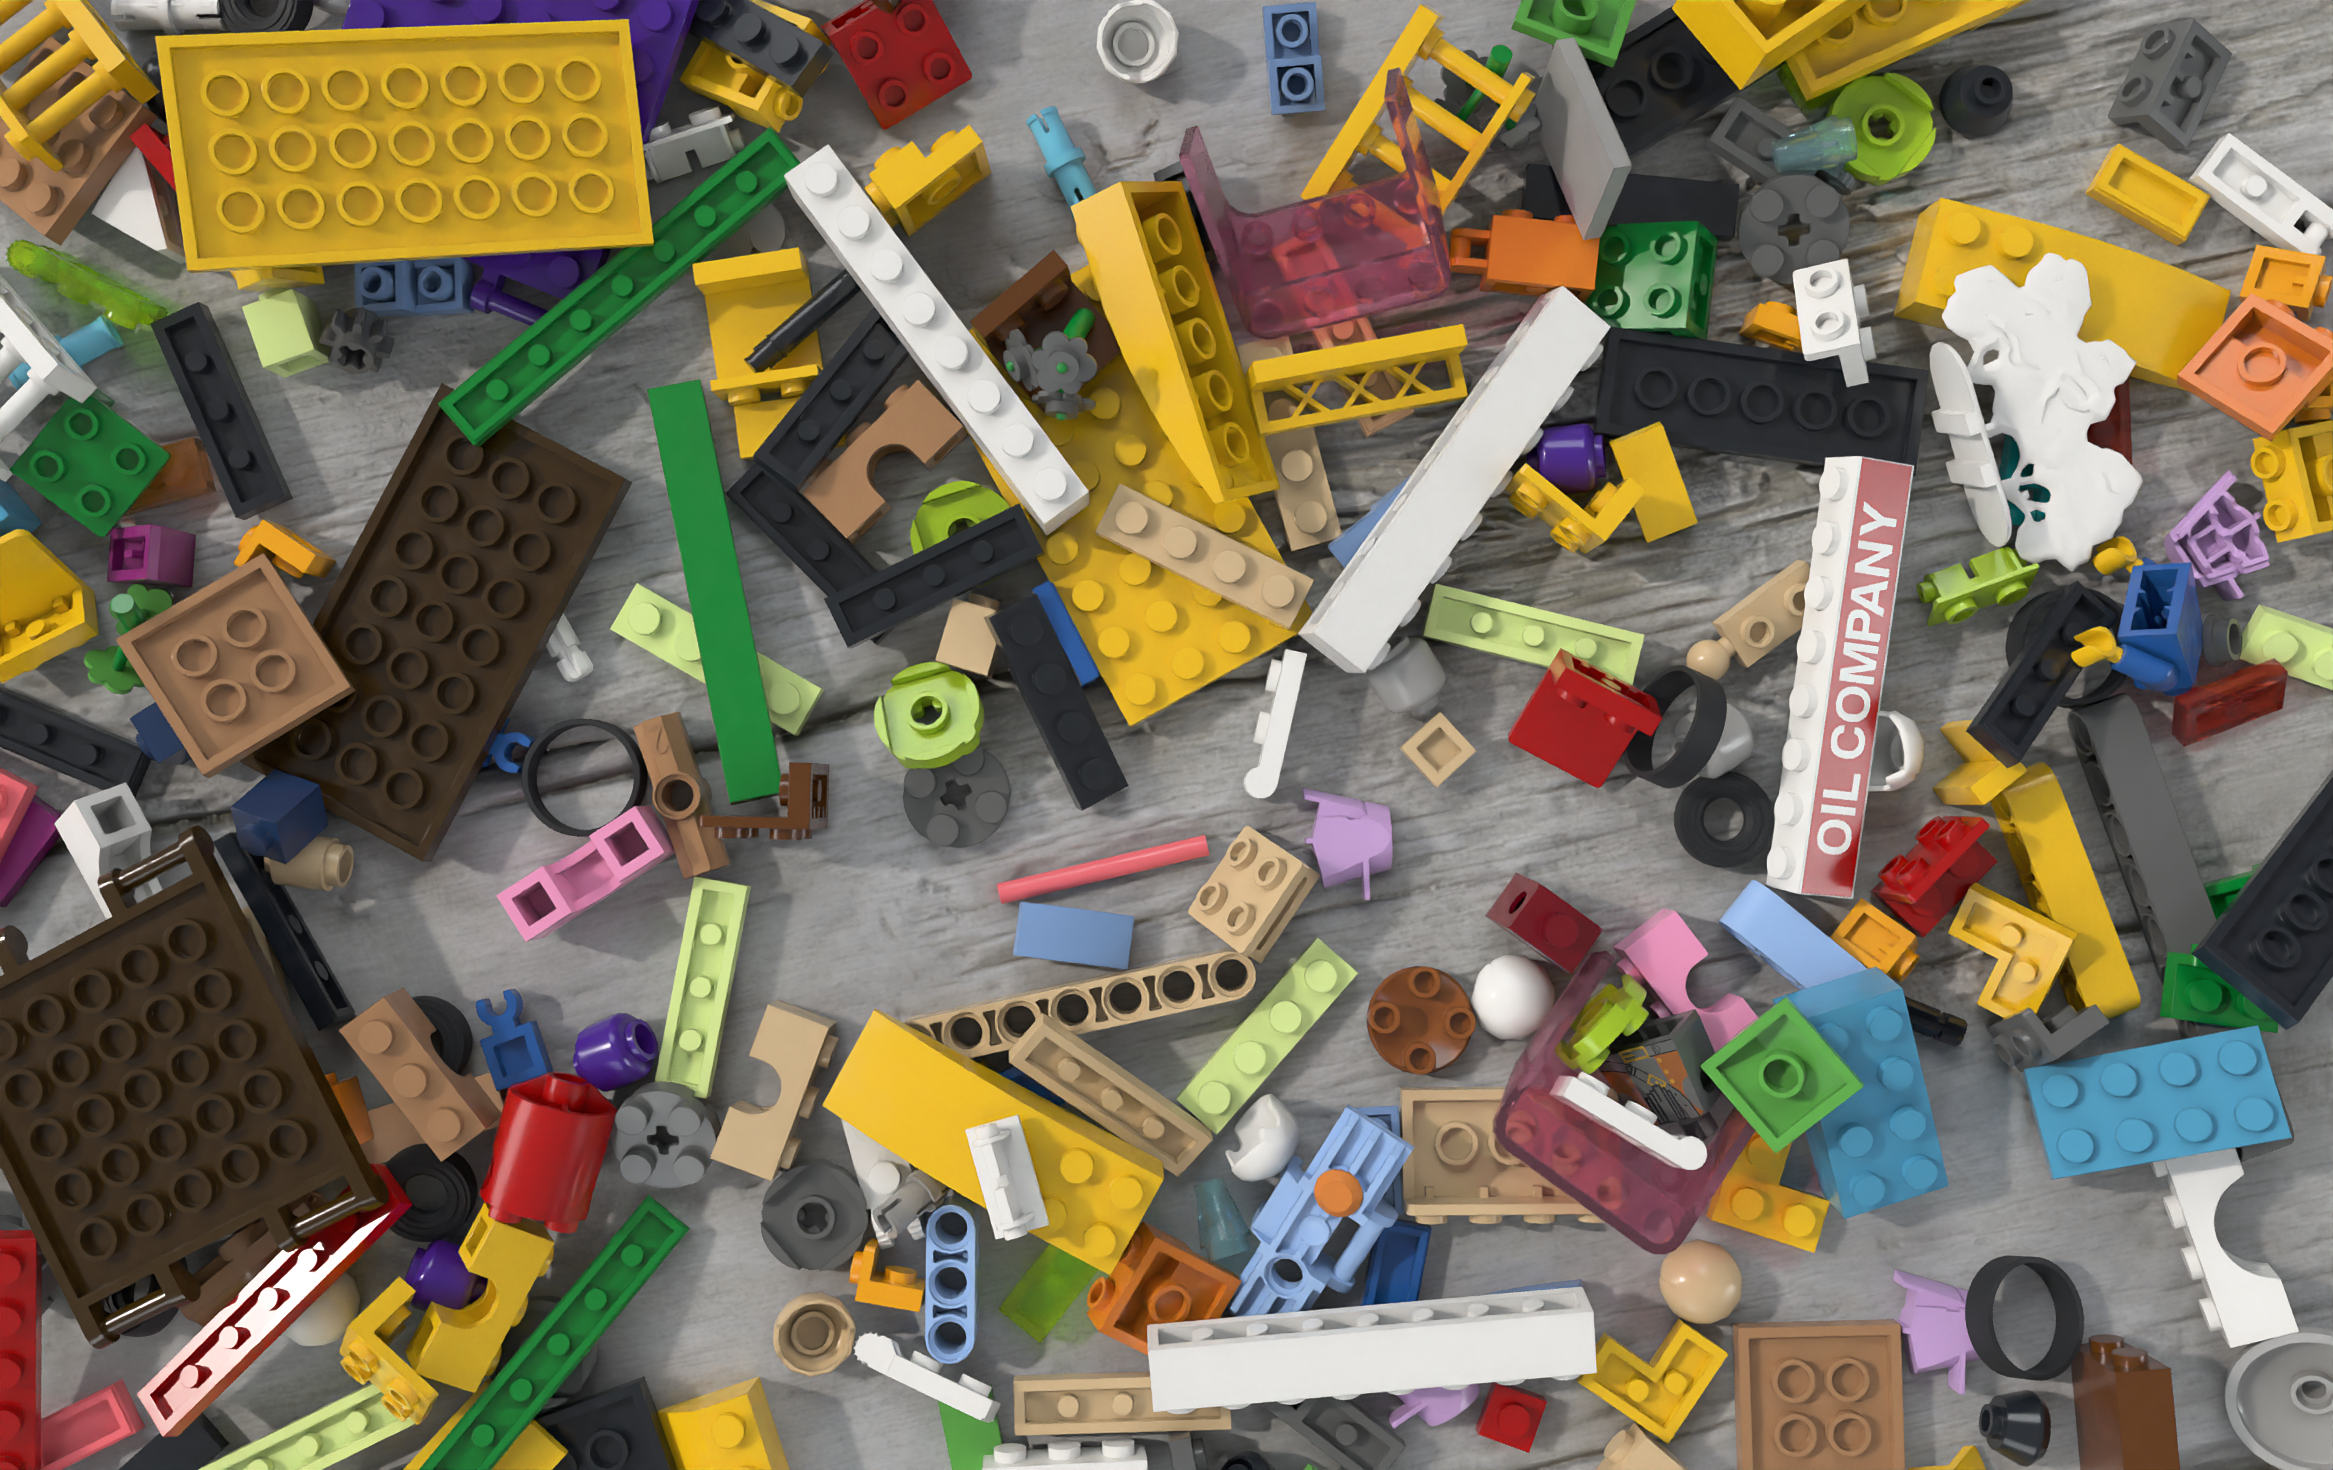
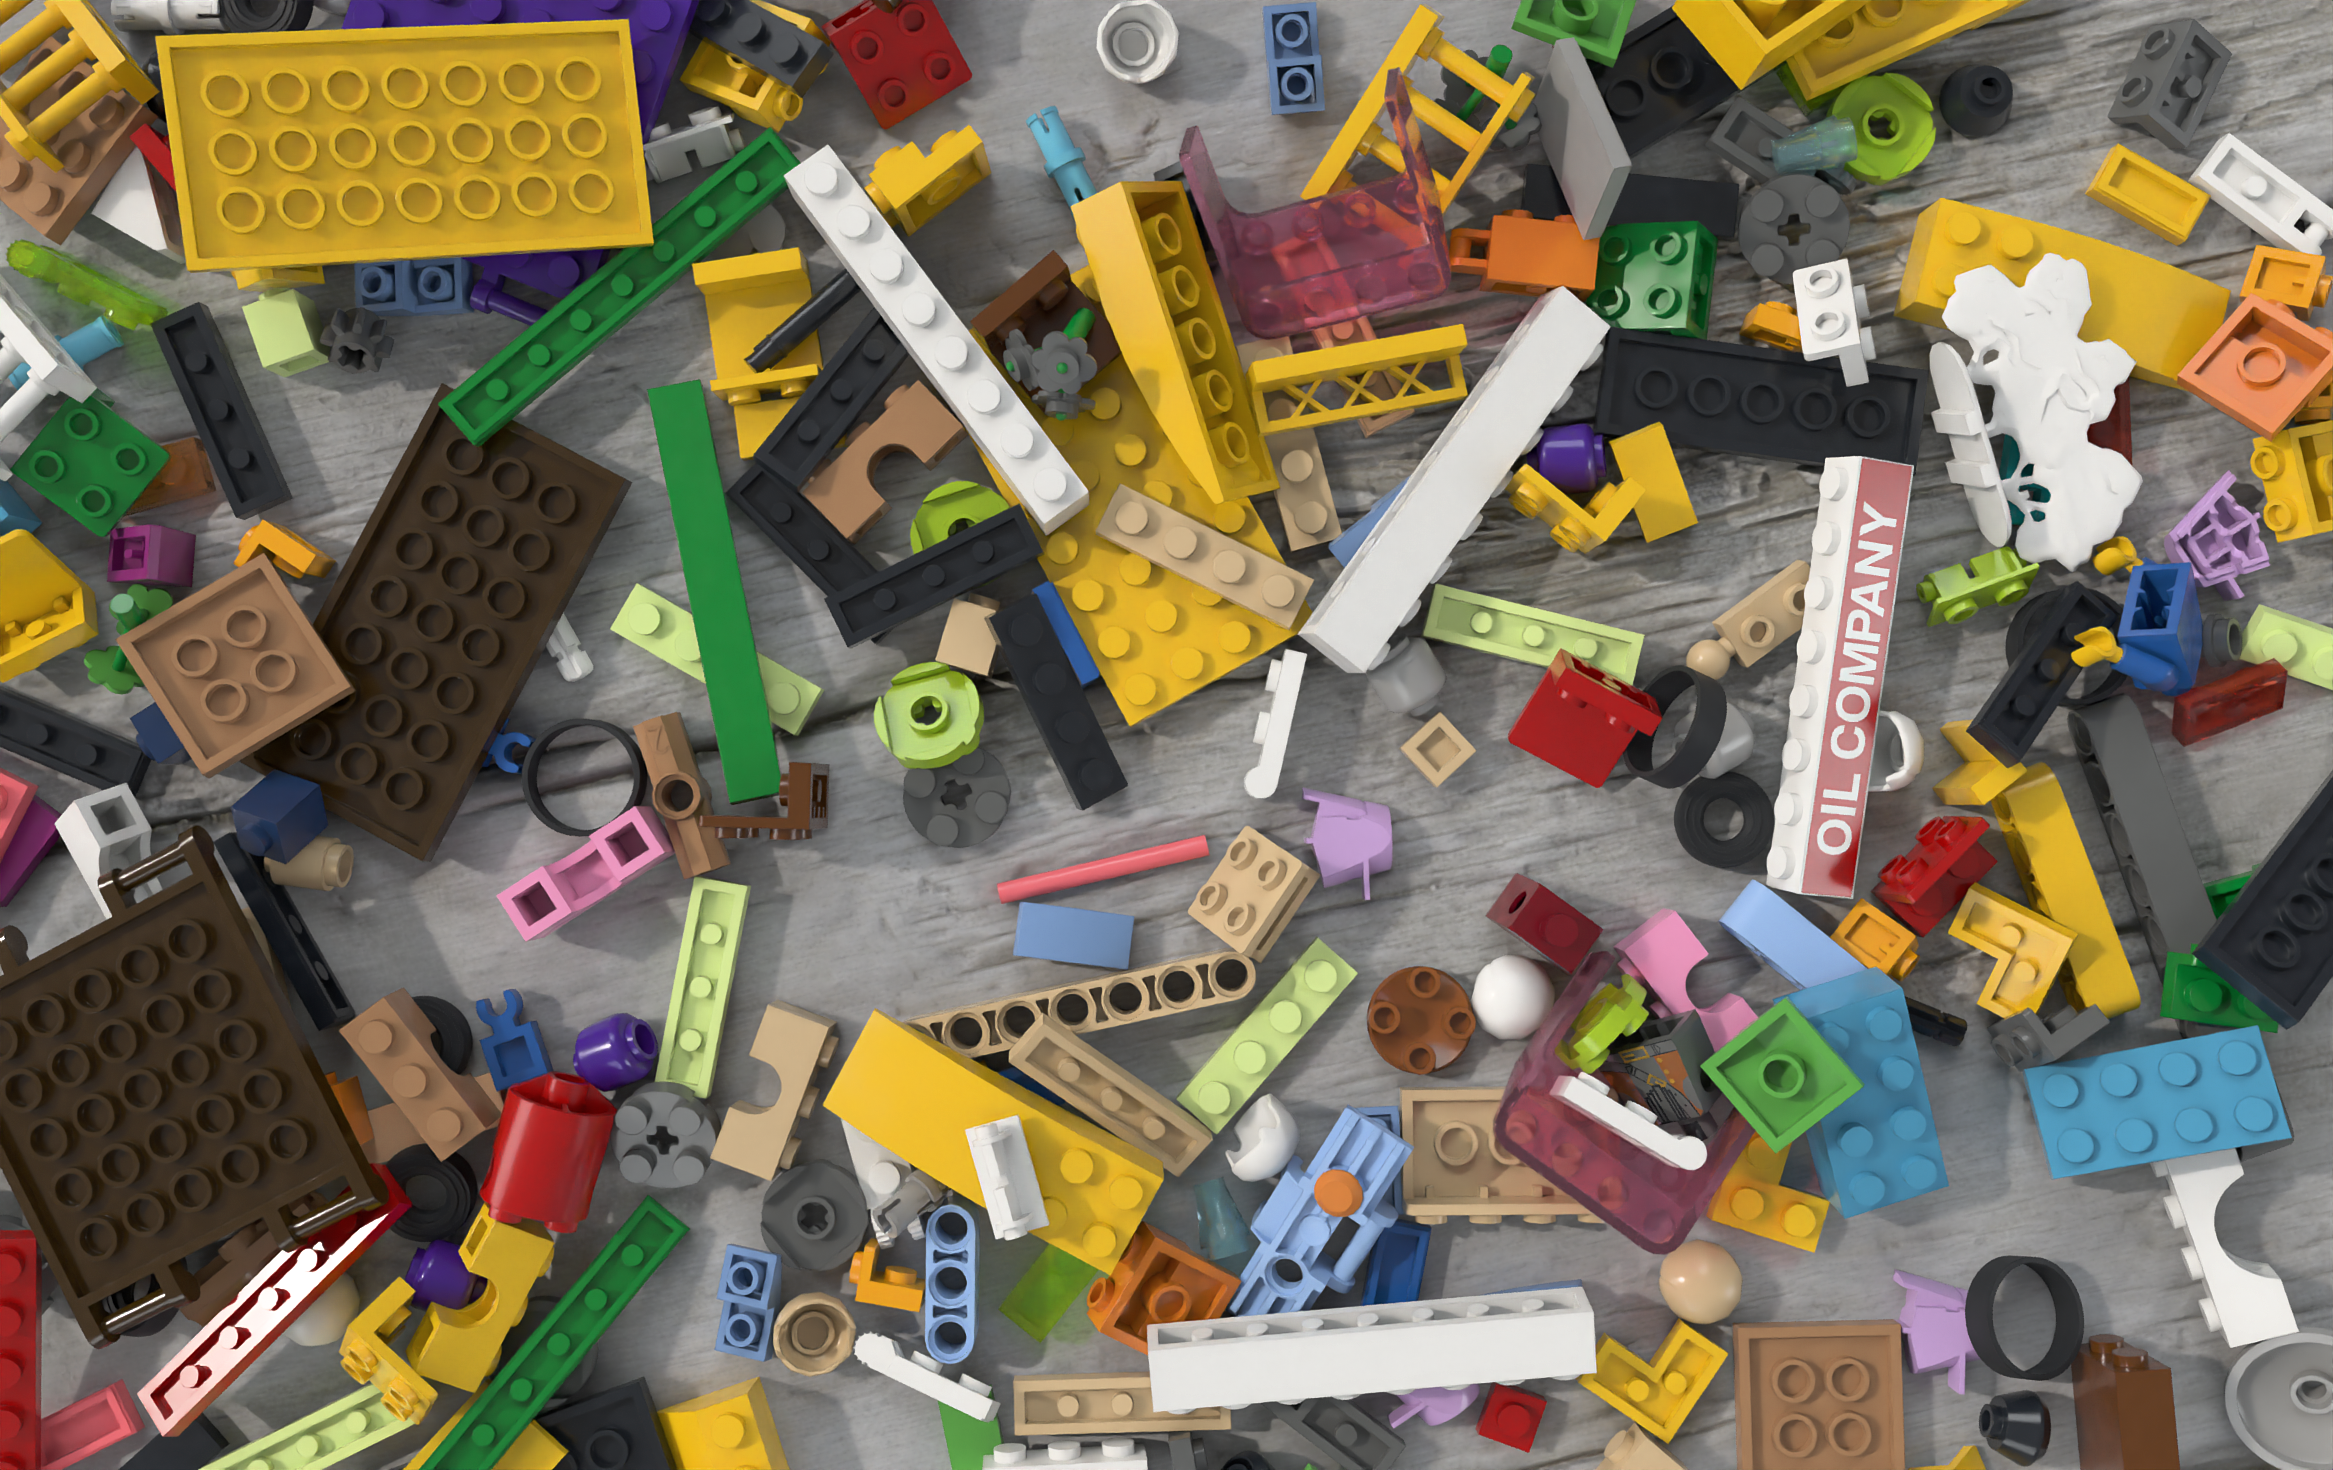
none -> medium blue slope [714,1243,782,1362]

